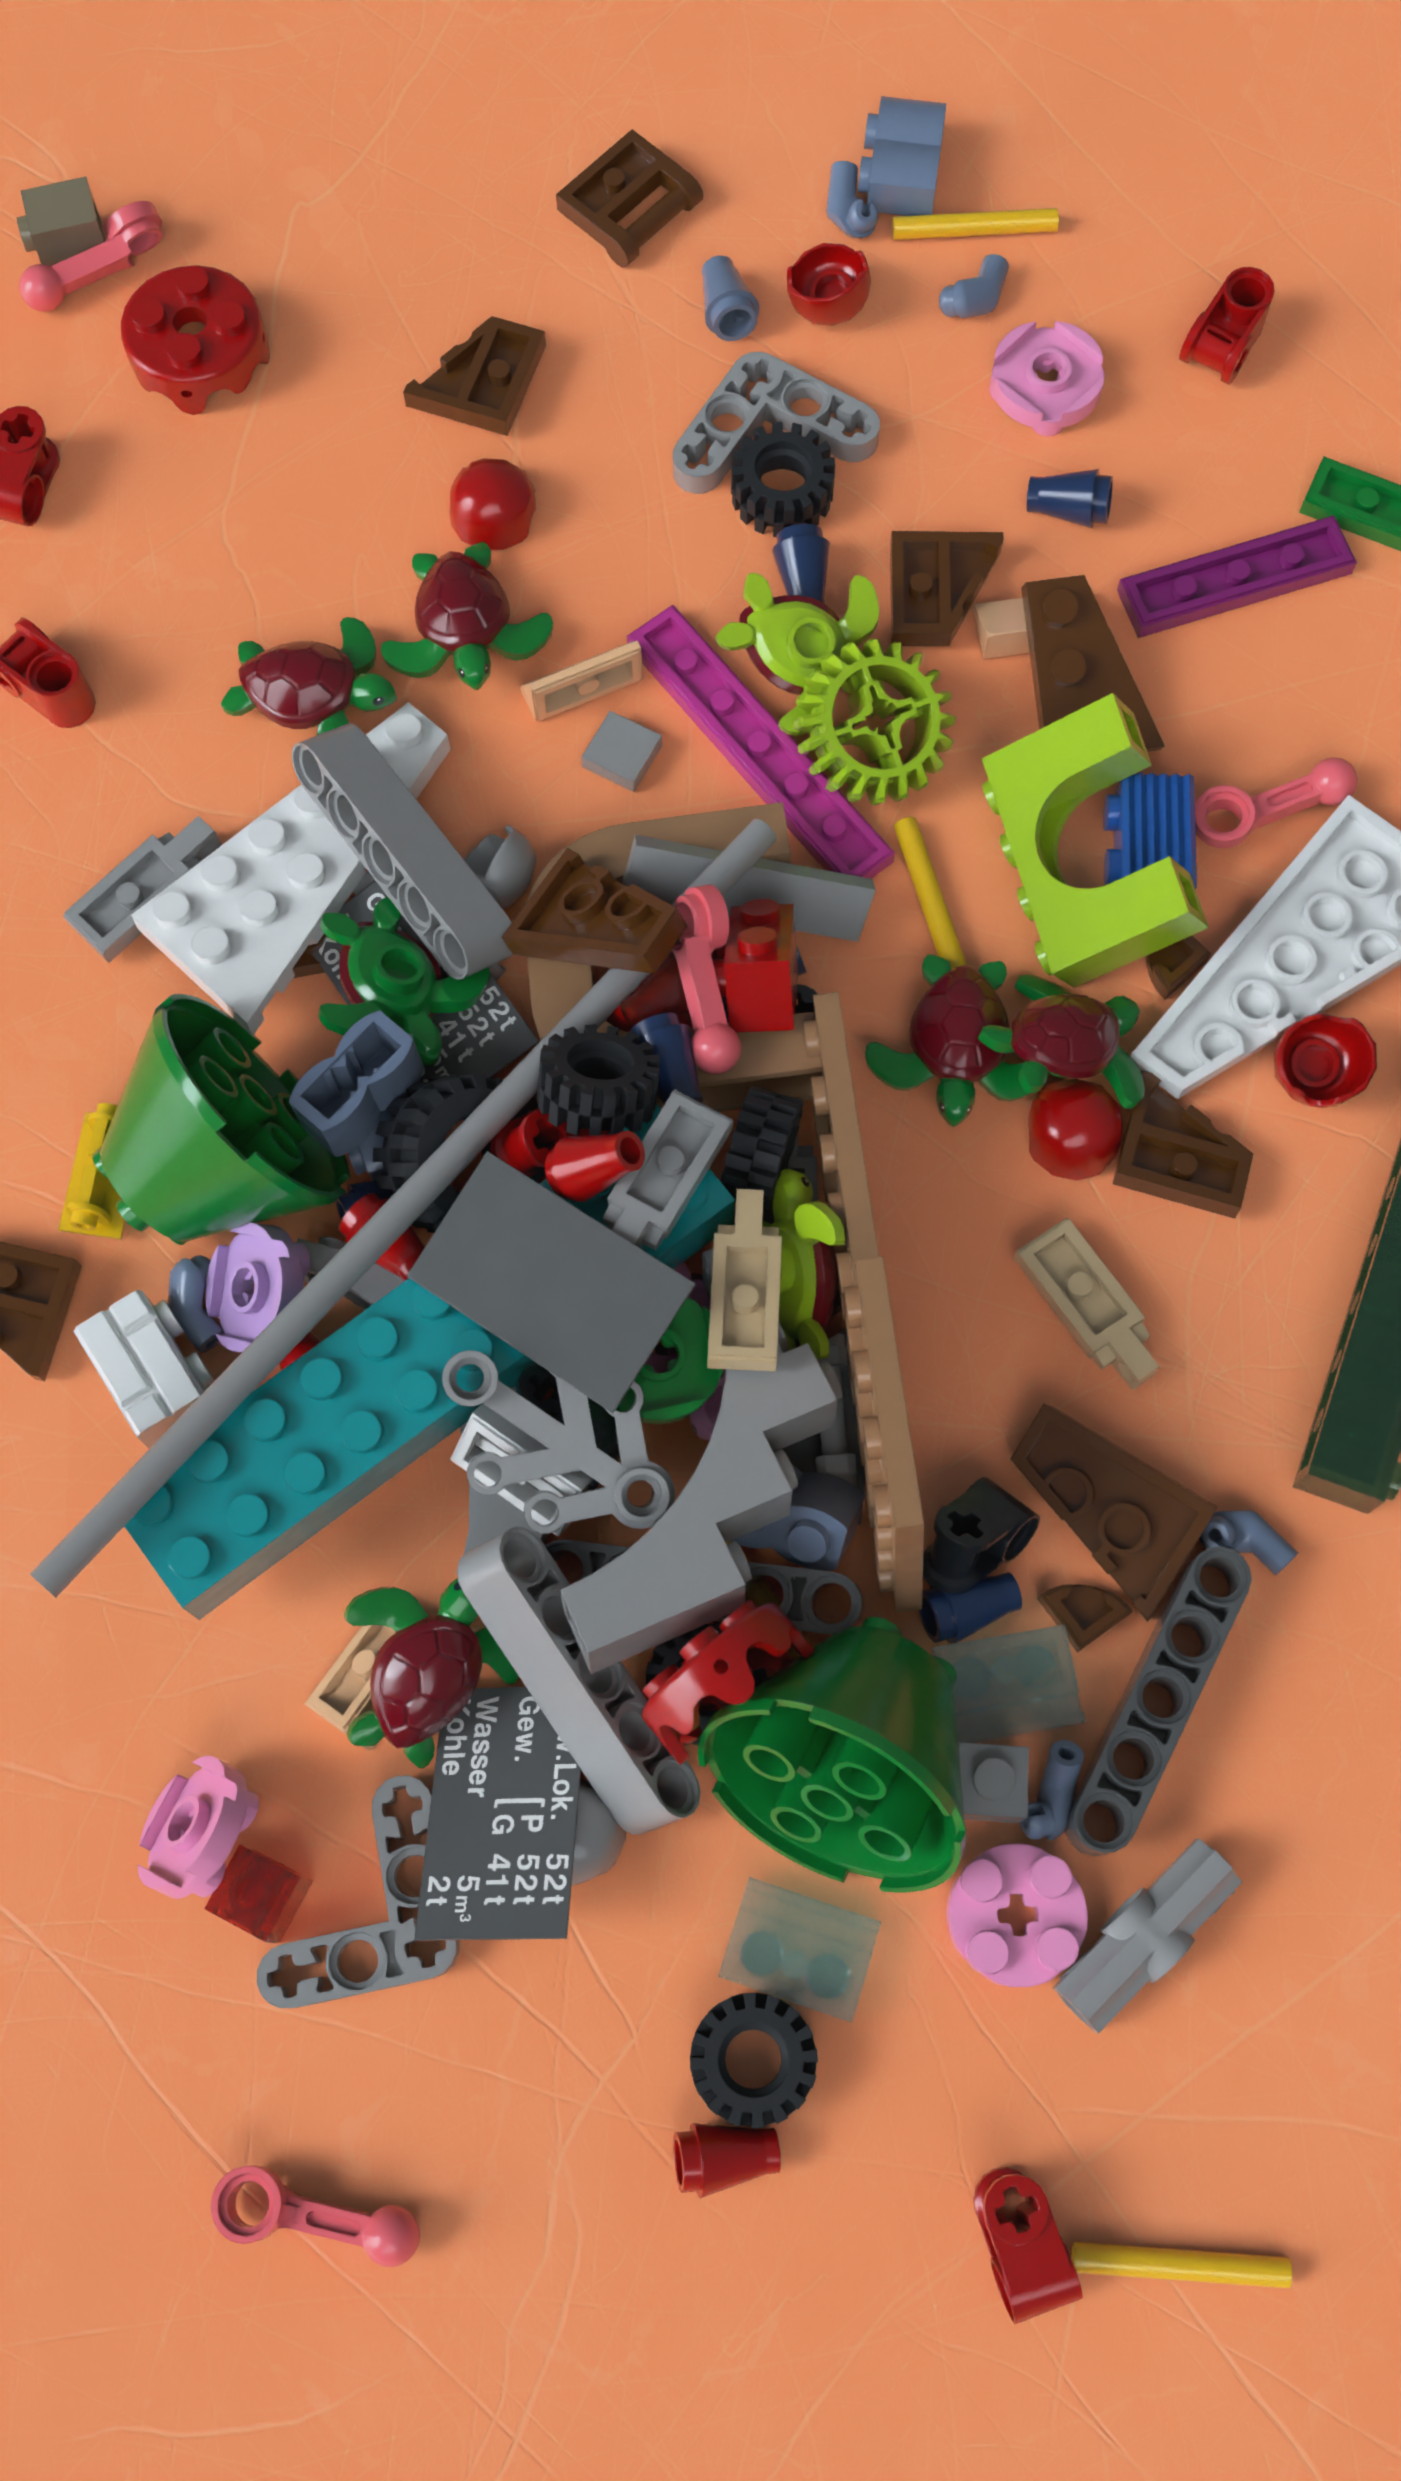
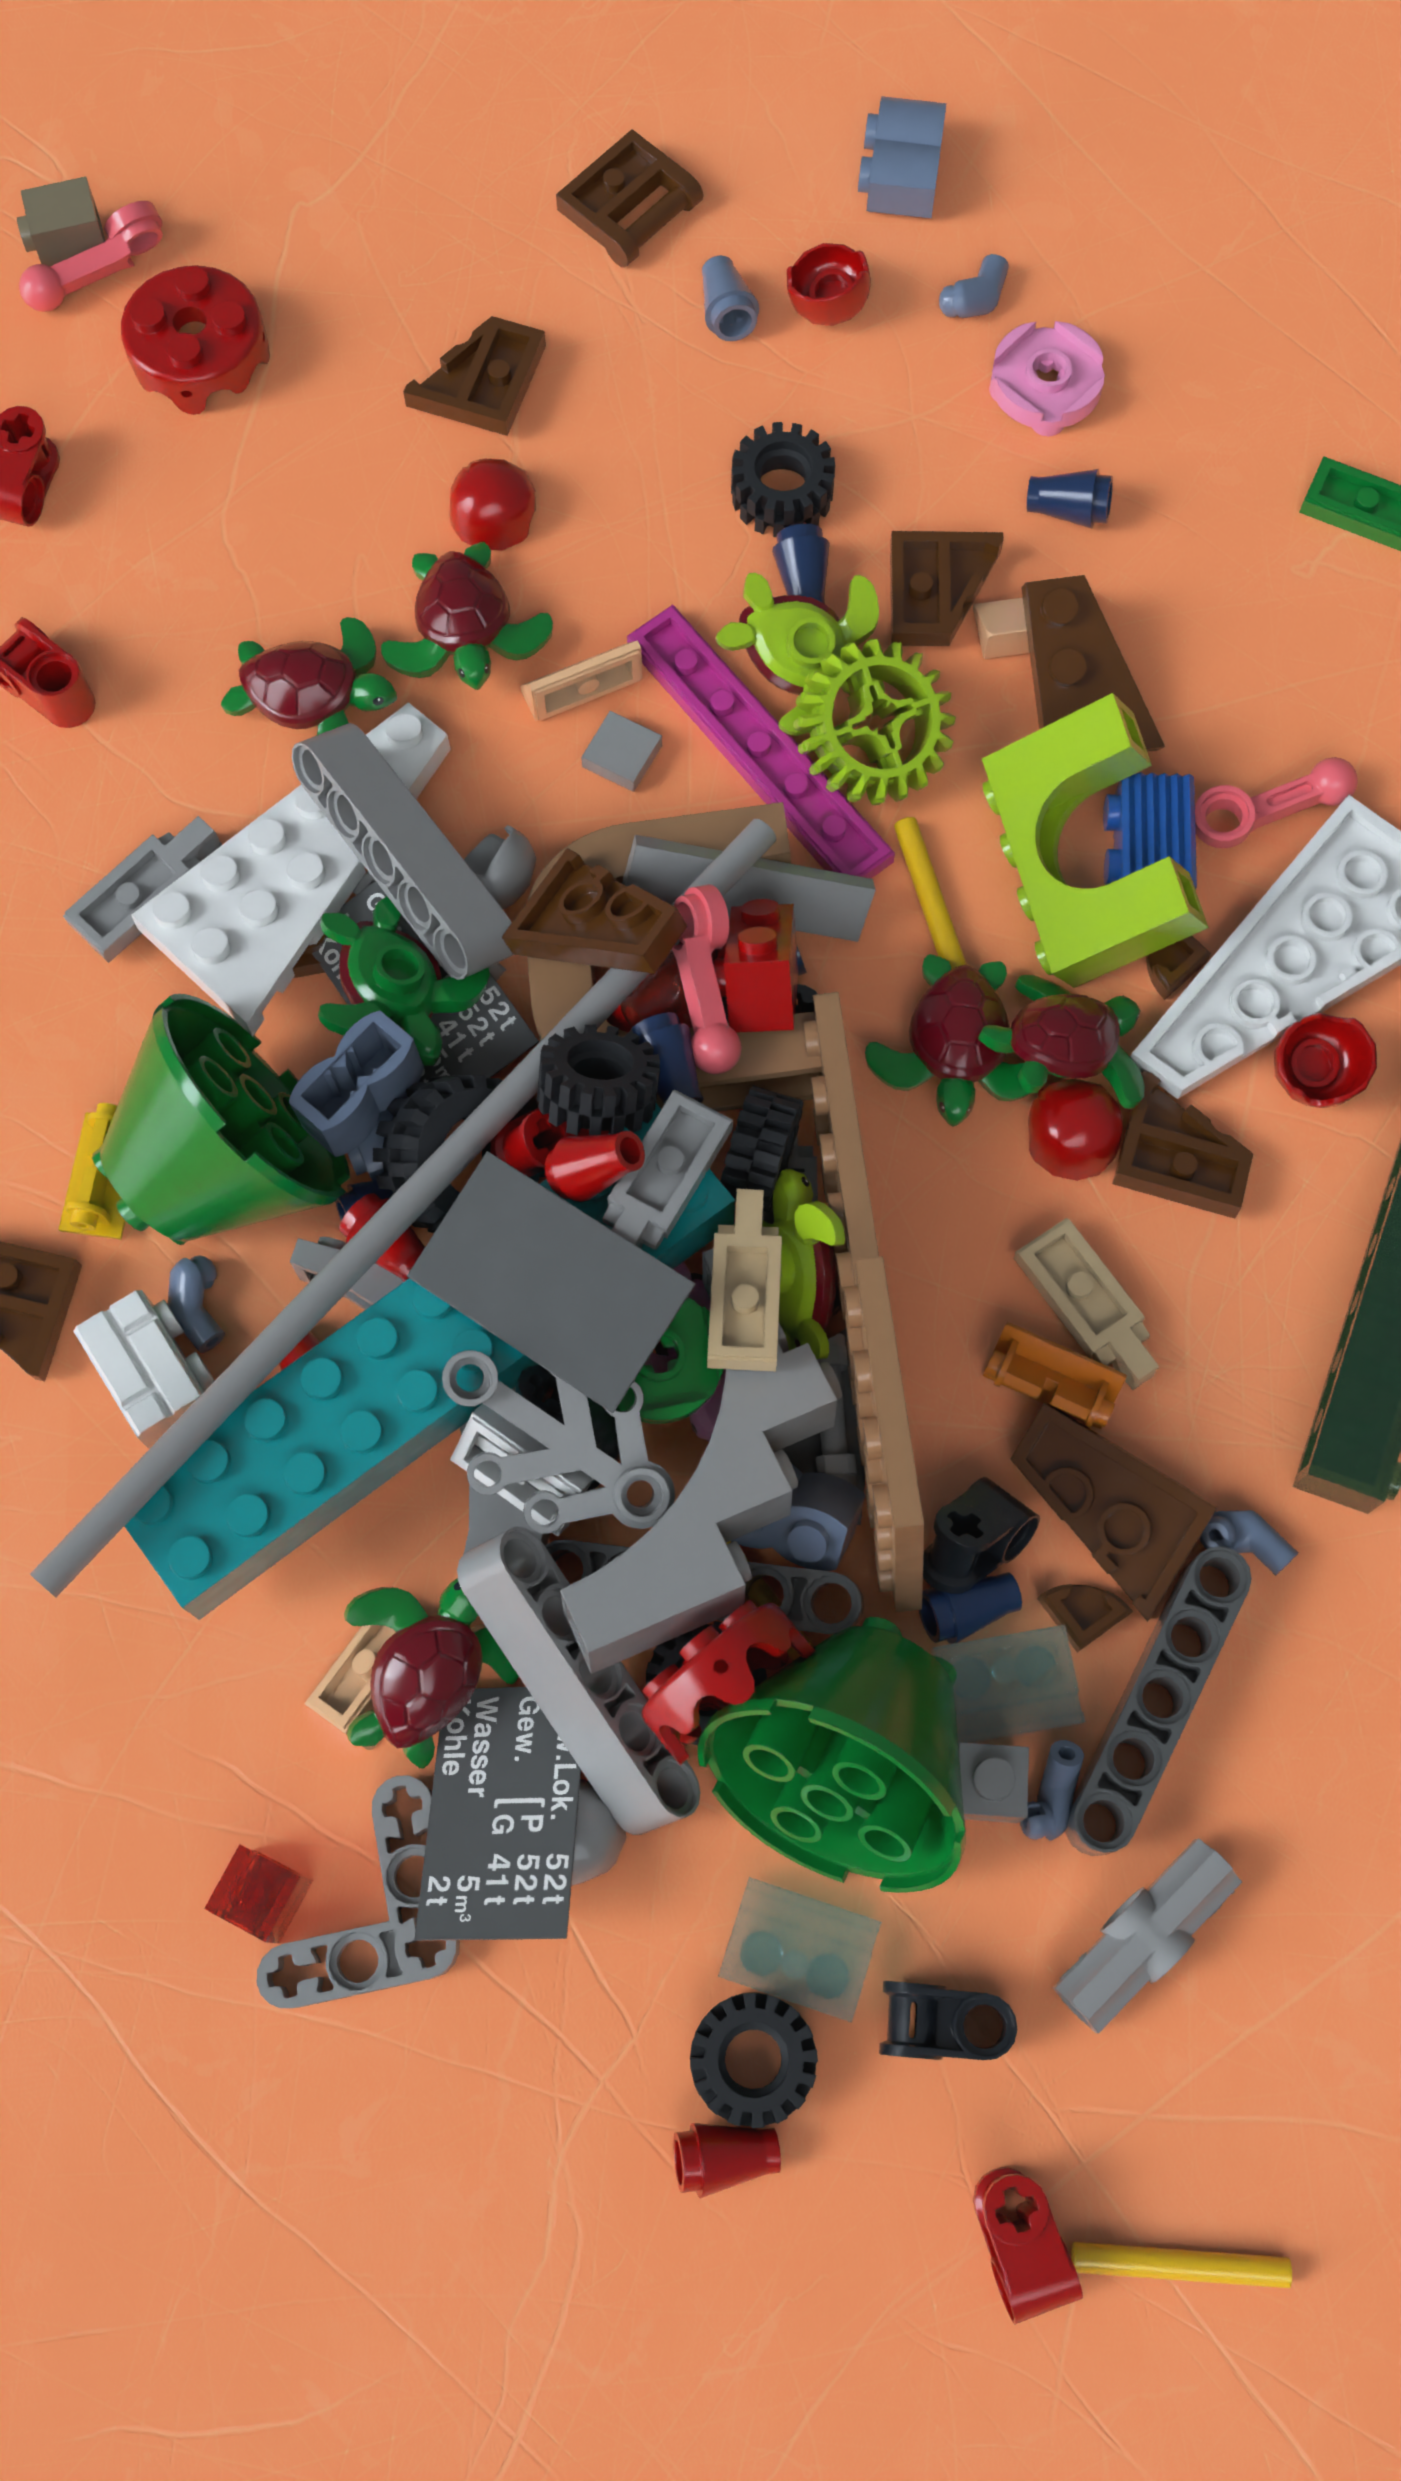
bright pink plate [138,1756,259,1899] -> none
lavender plate [205,1222,310,1353] -> none
coral piece [211,2165,420,2267] -> none
light grey beam [673,352,880,494] -> none
sand blue arm [826,161,878,239] -> none
yellow bar [892,208,1059,240] -> none
bright pink plate [946,1844,1088,1987] -> none
magenta tile [1117,515,1357,638] -> none
red piece [1179,267,1275,385] -> none
none -> black piece [879,1981,1018,2060]
none -> orange hinge [983,1321,1127,1429]

